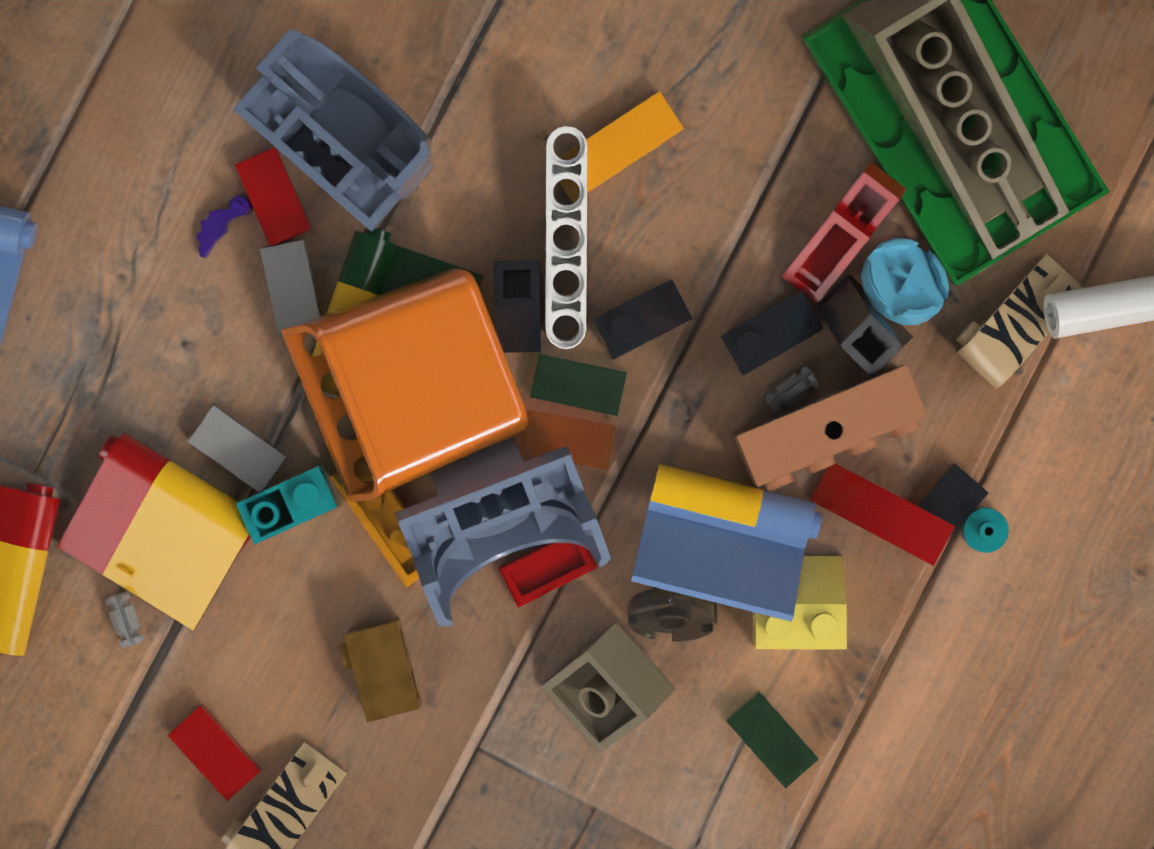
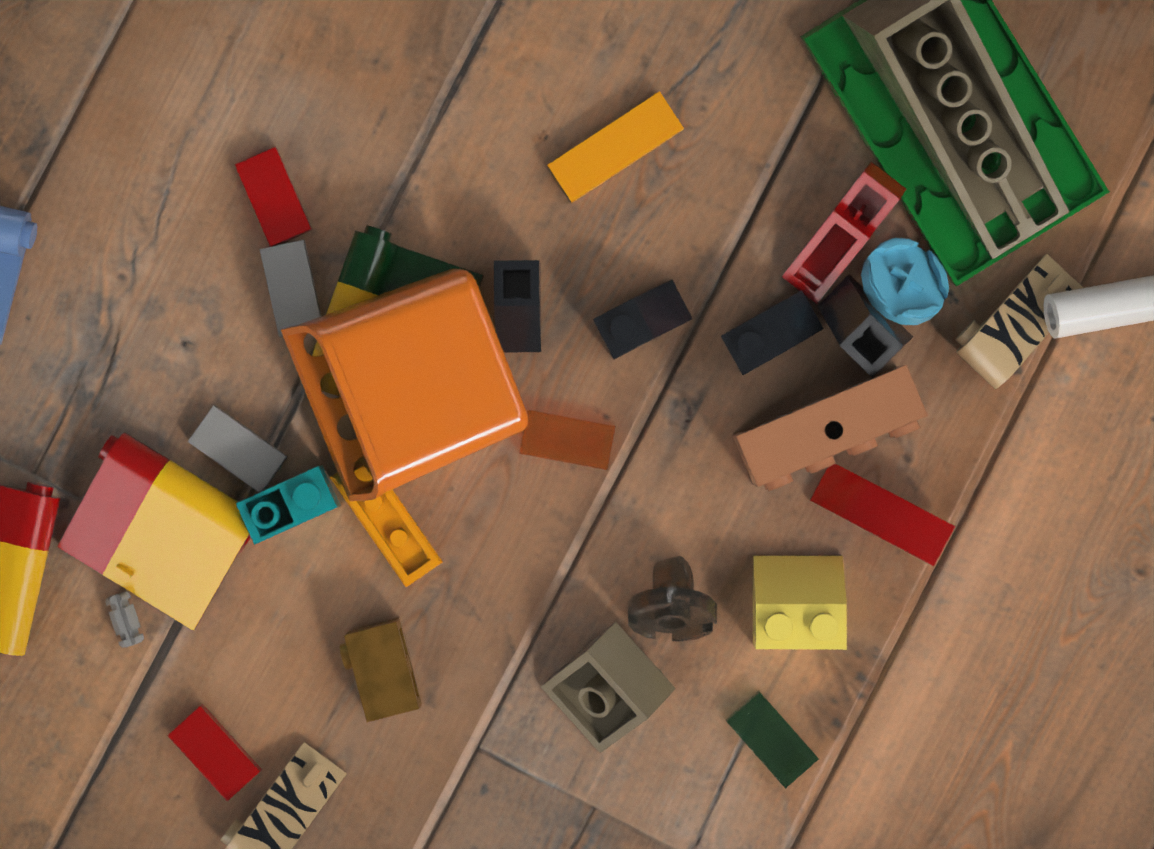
dark purple piece [196,196,253,258] -> none
sand blue piece [233,29,434,232] -> none
sand blue piece [395,437,611,626] -> none
red tile [498,543,598,608] -> none
clear green tile [530,354,627,416] -> none
white beam [546,126,587,349] -> none
medium blue door [631,463,823,622] -> none
light grey piece [764,366,819,415] -> none
black tile [916,463,989,540] -> none
teal tile [961,507,1009,553] -> none

